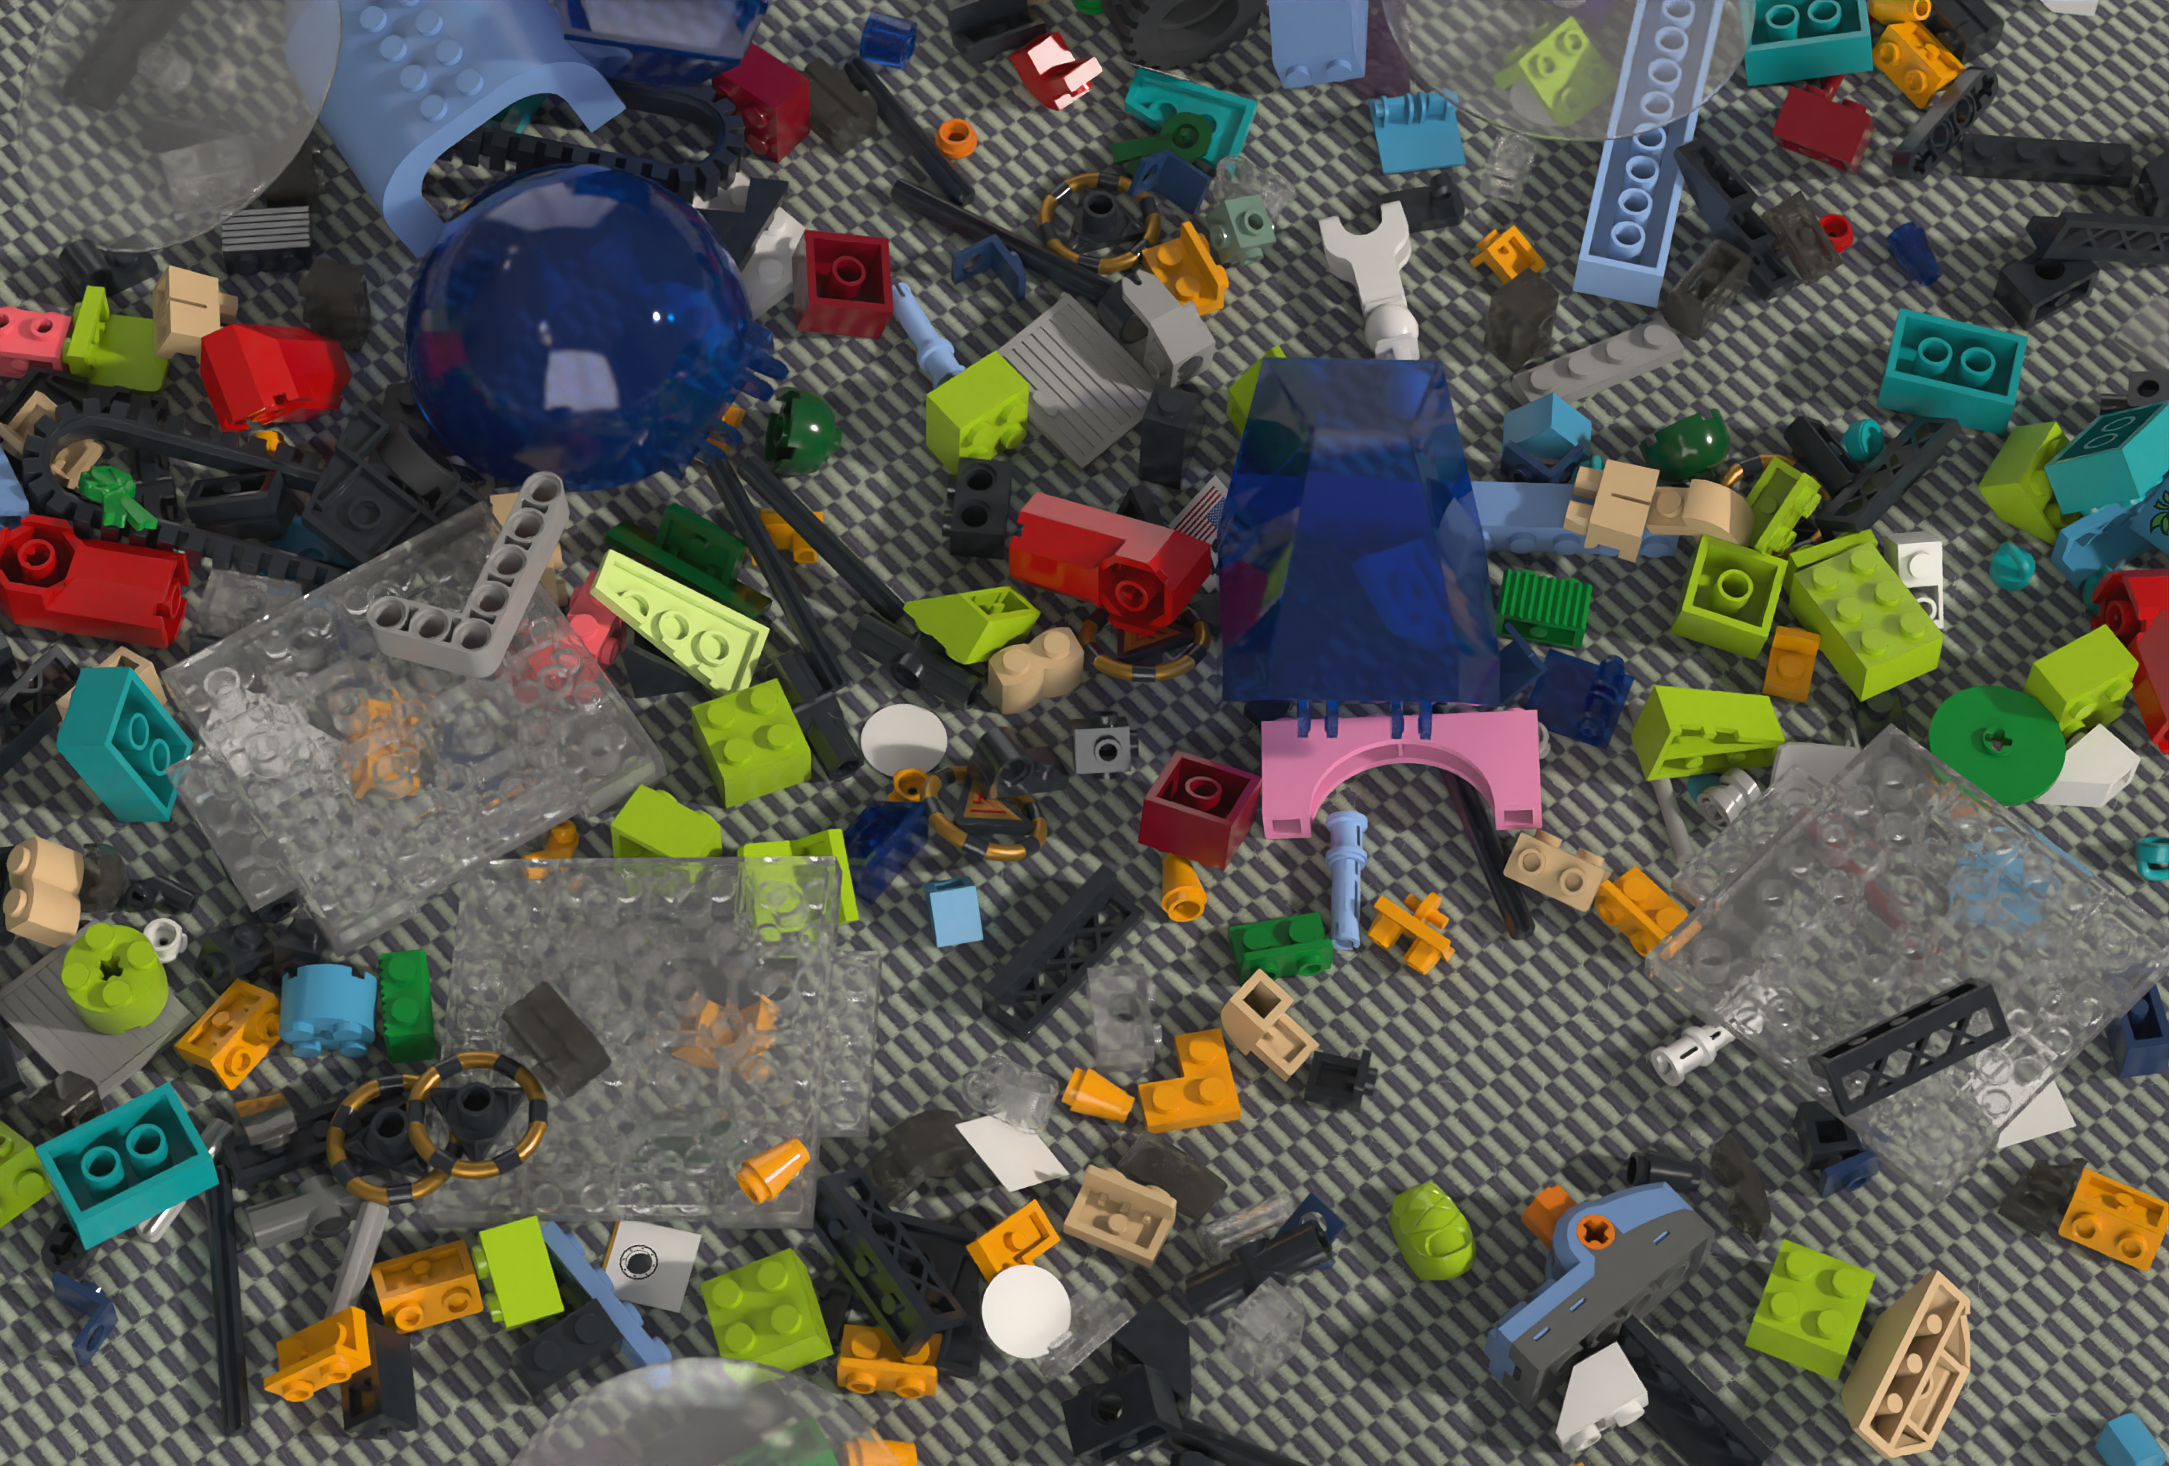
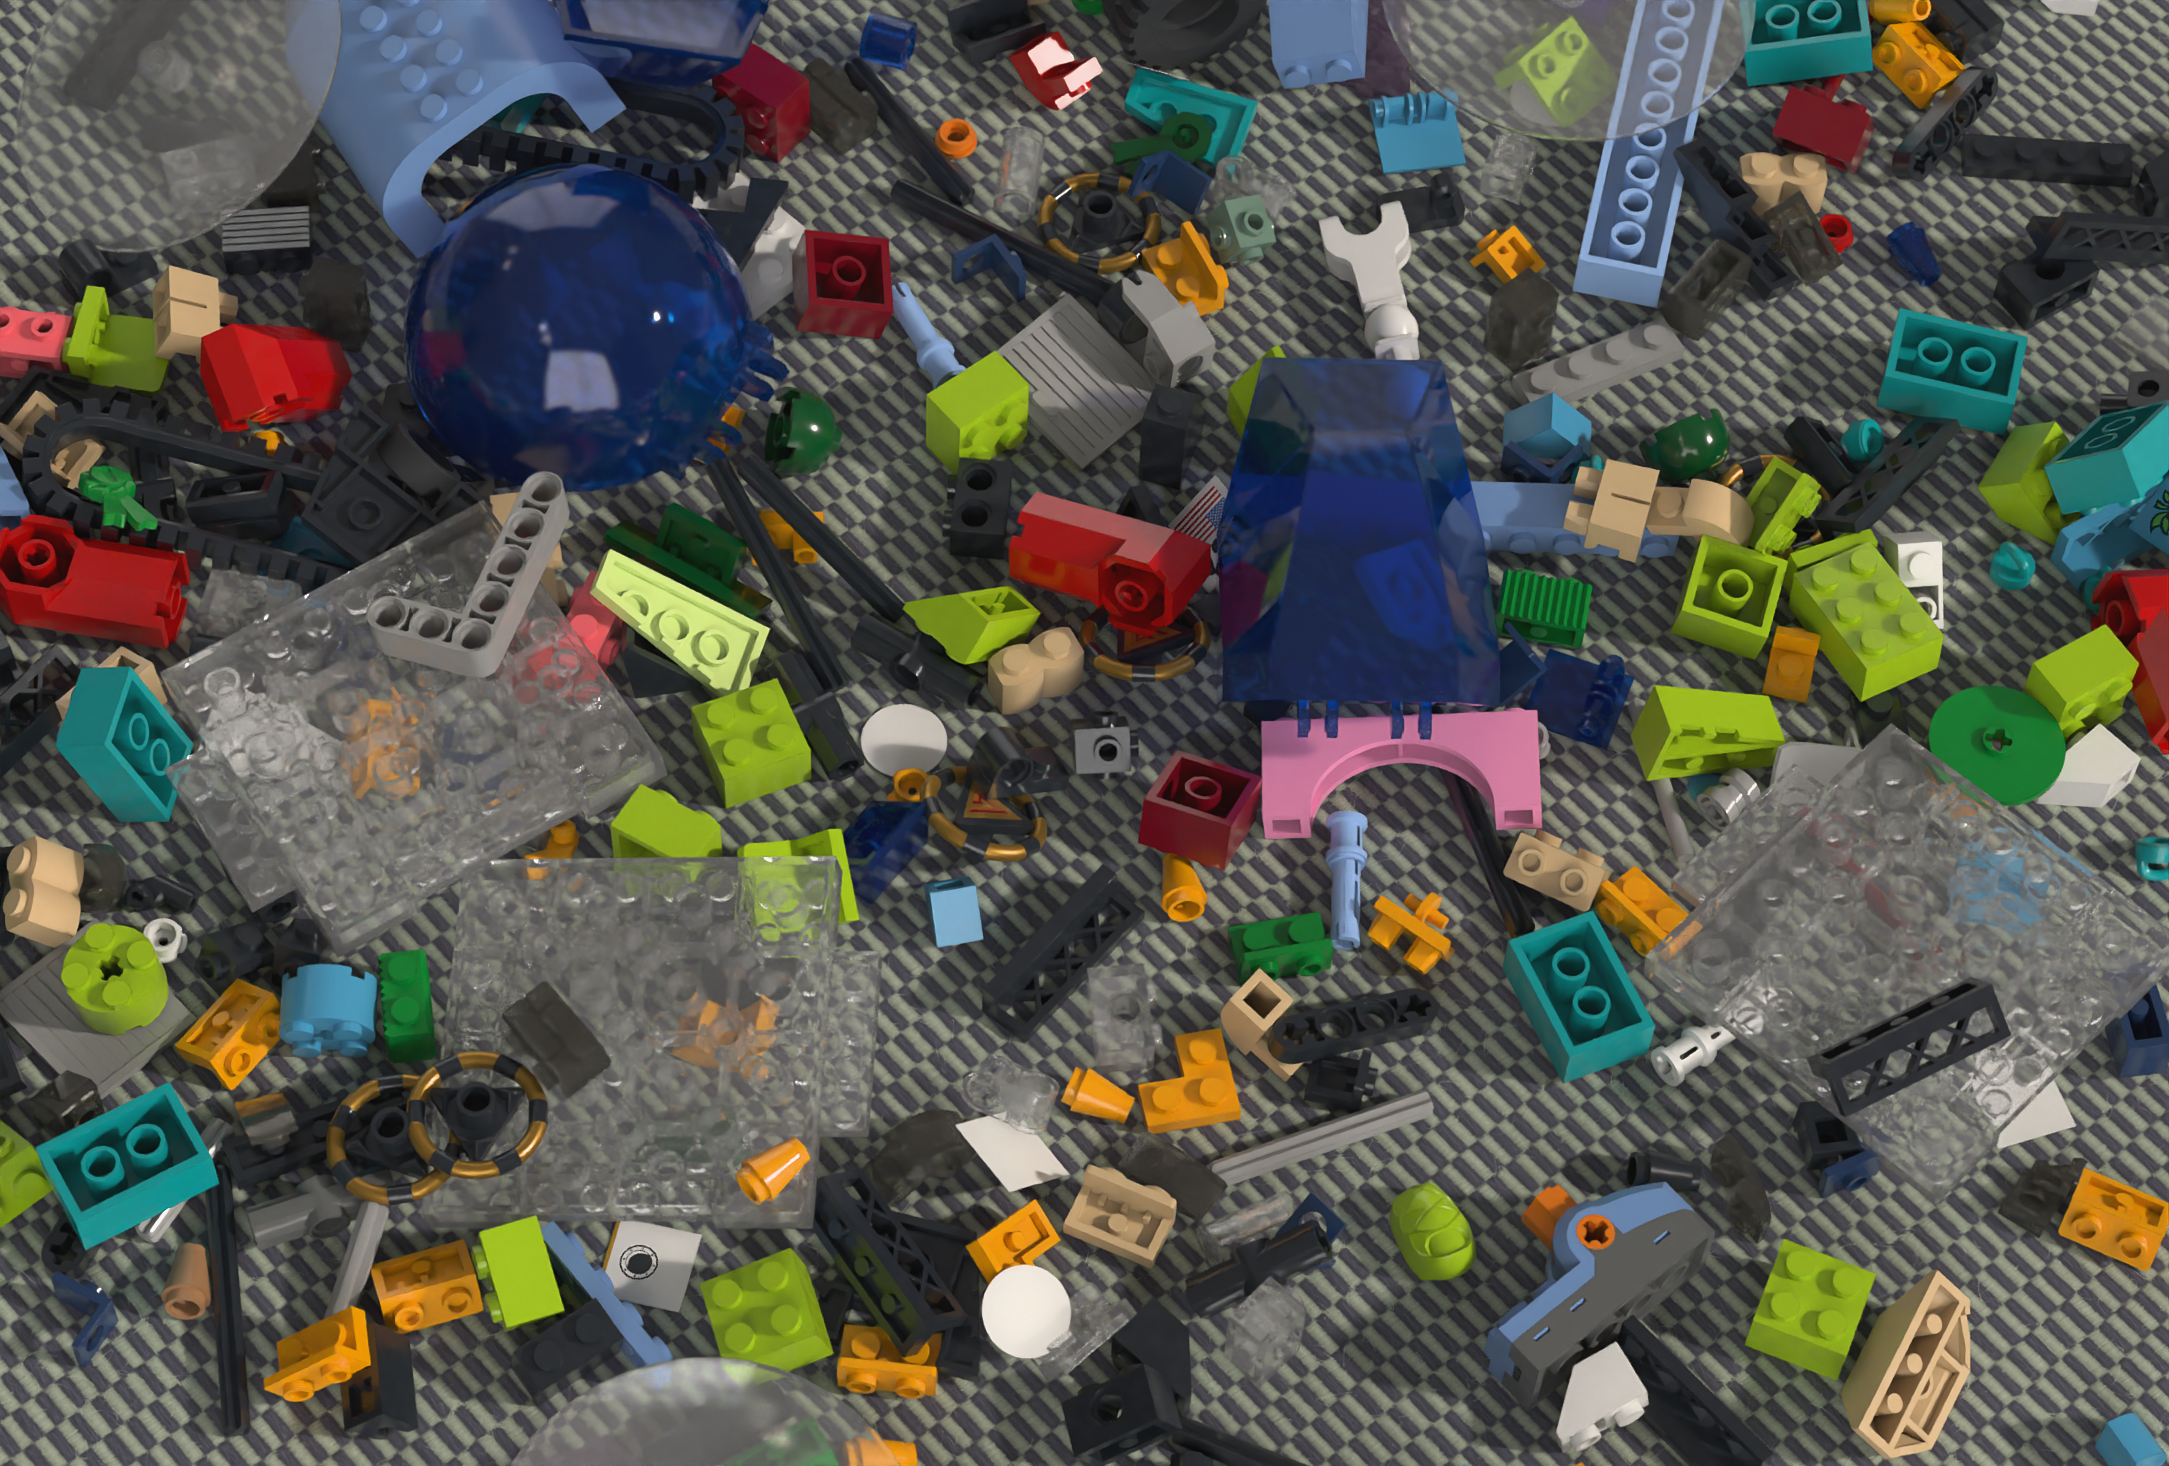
none -> medium nougat cone [161,1243,211,1320]
none -> clear brick [993,127,1045,215]
none -> light grey axle [1209,1090,1434,1188]
none -> black beam [1267,988,1438,1064]
none -> teal brick [1502,910,1655,1084]
none -> tan brick [1737,152,1828,217]

